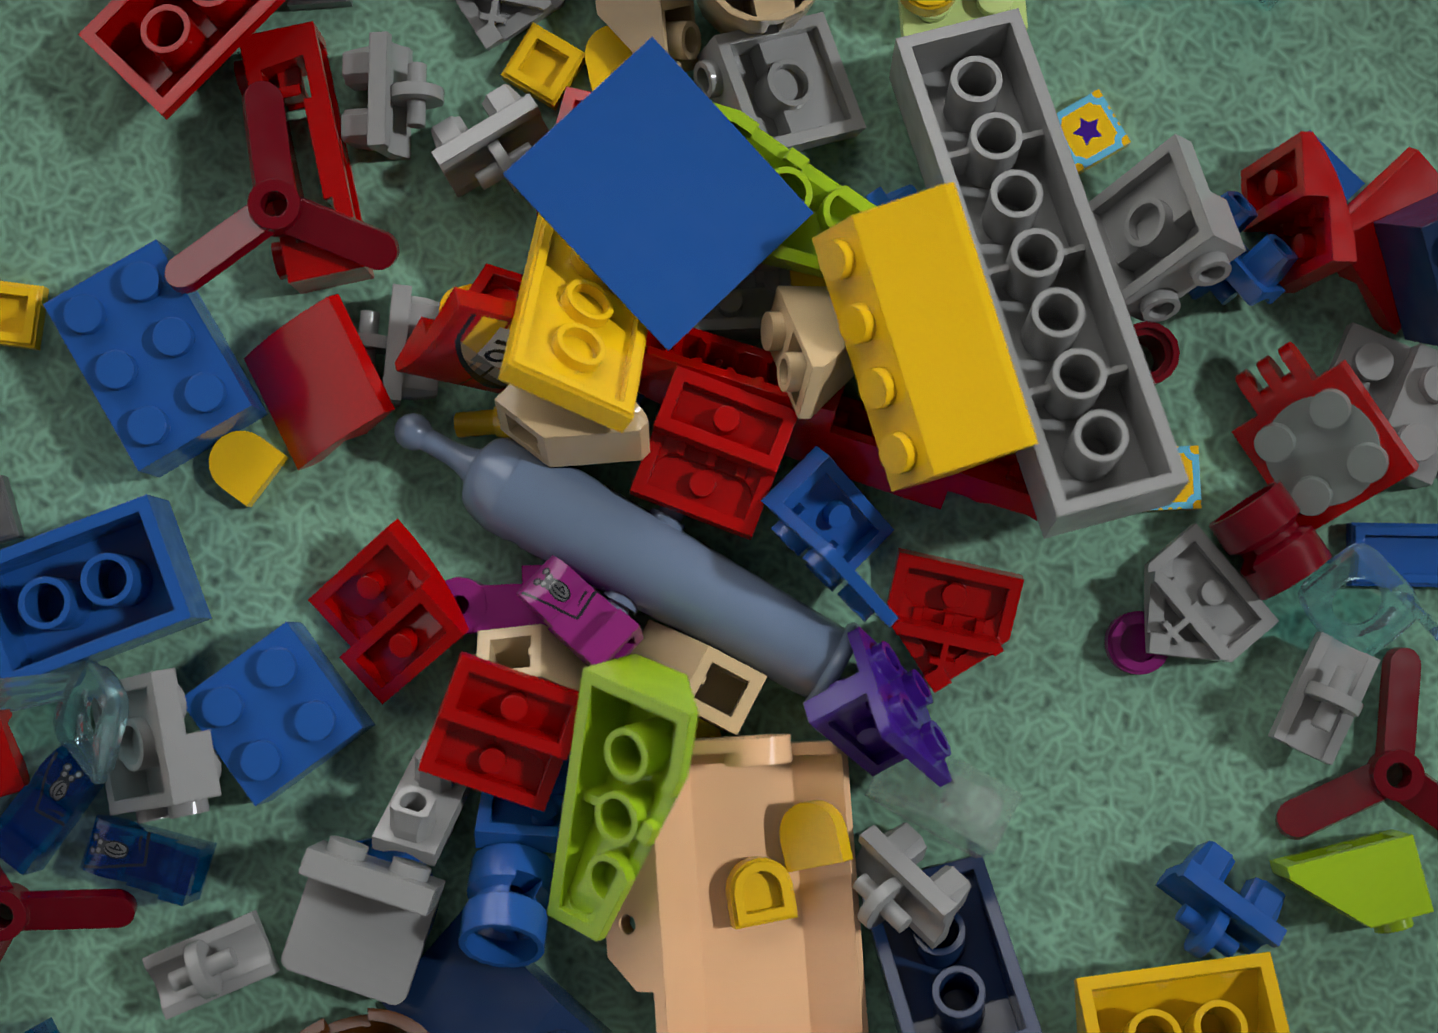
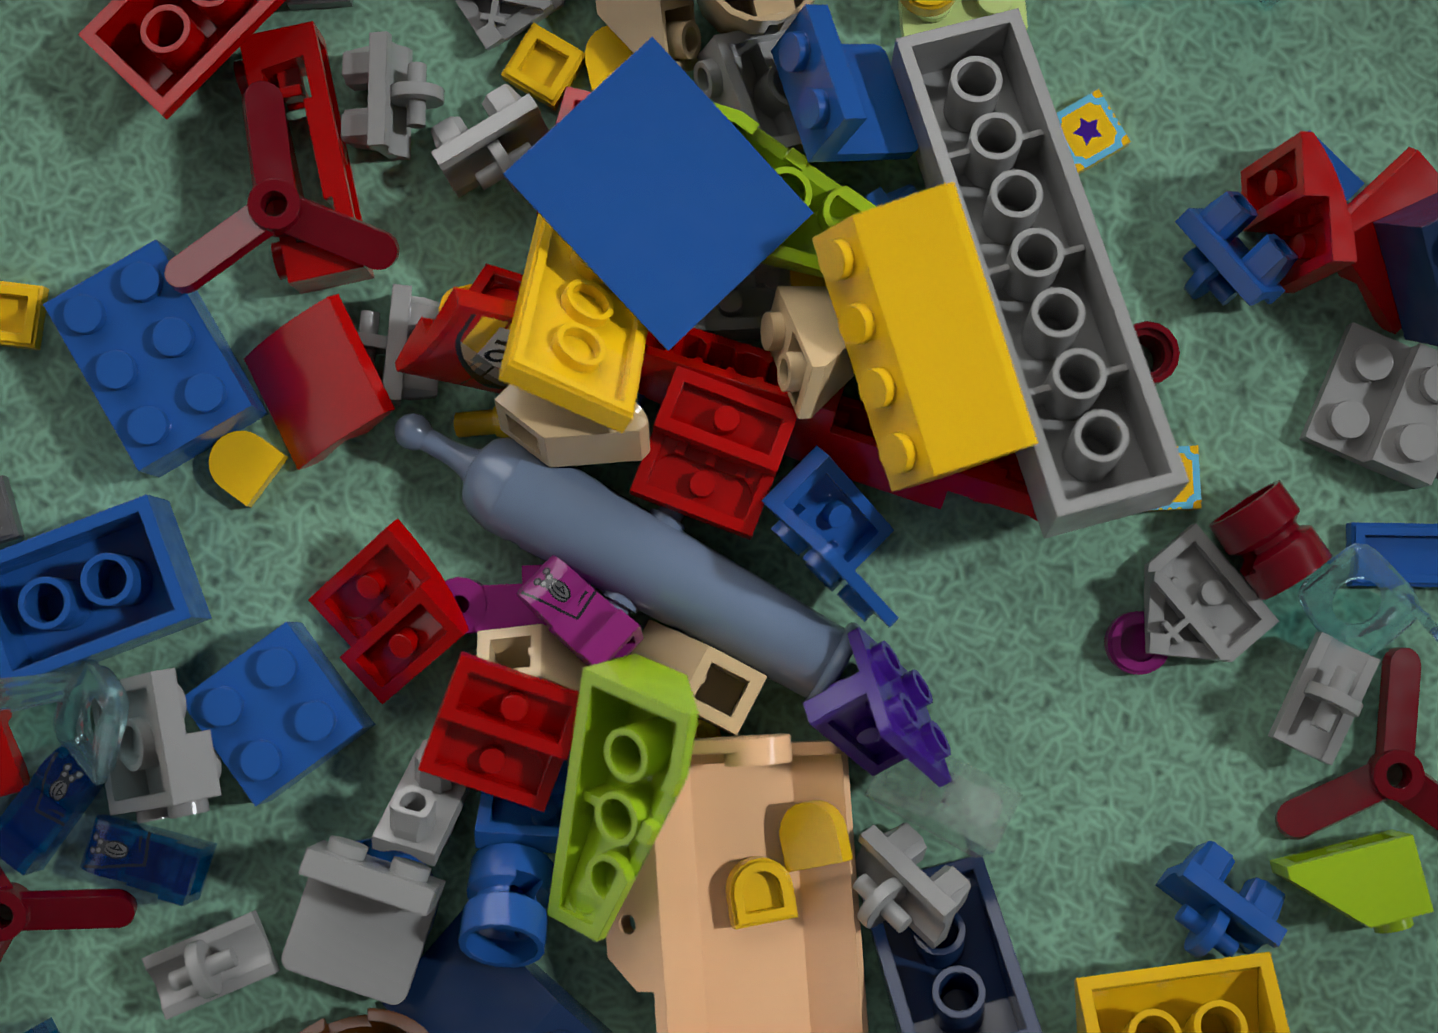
red slope [886,548,1024,693] -> none
light grey plate [1089,134,1246,322] -> none
piece [1232,341,1419,530] -> none
none -> blue bracket [771,4,919,162]

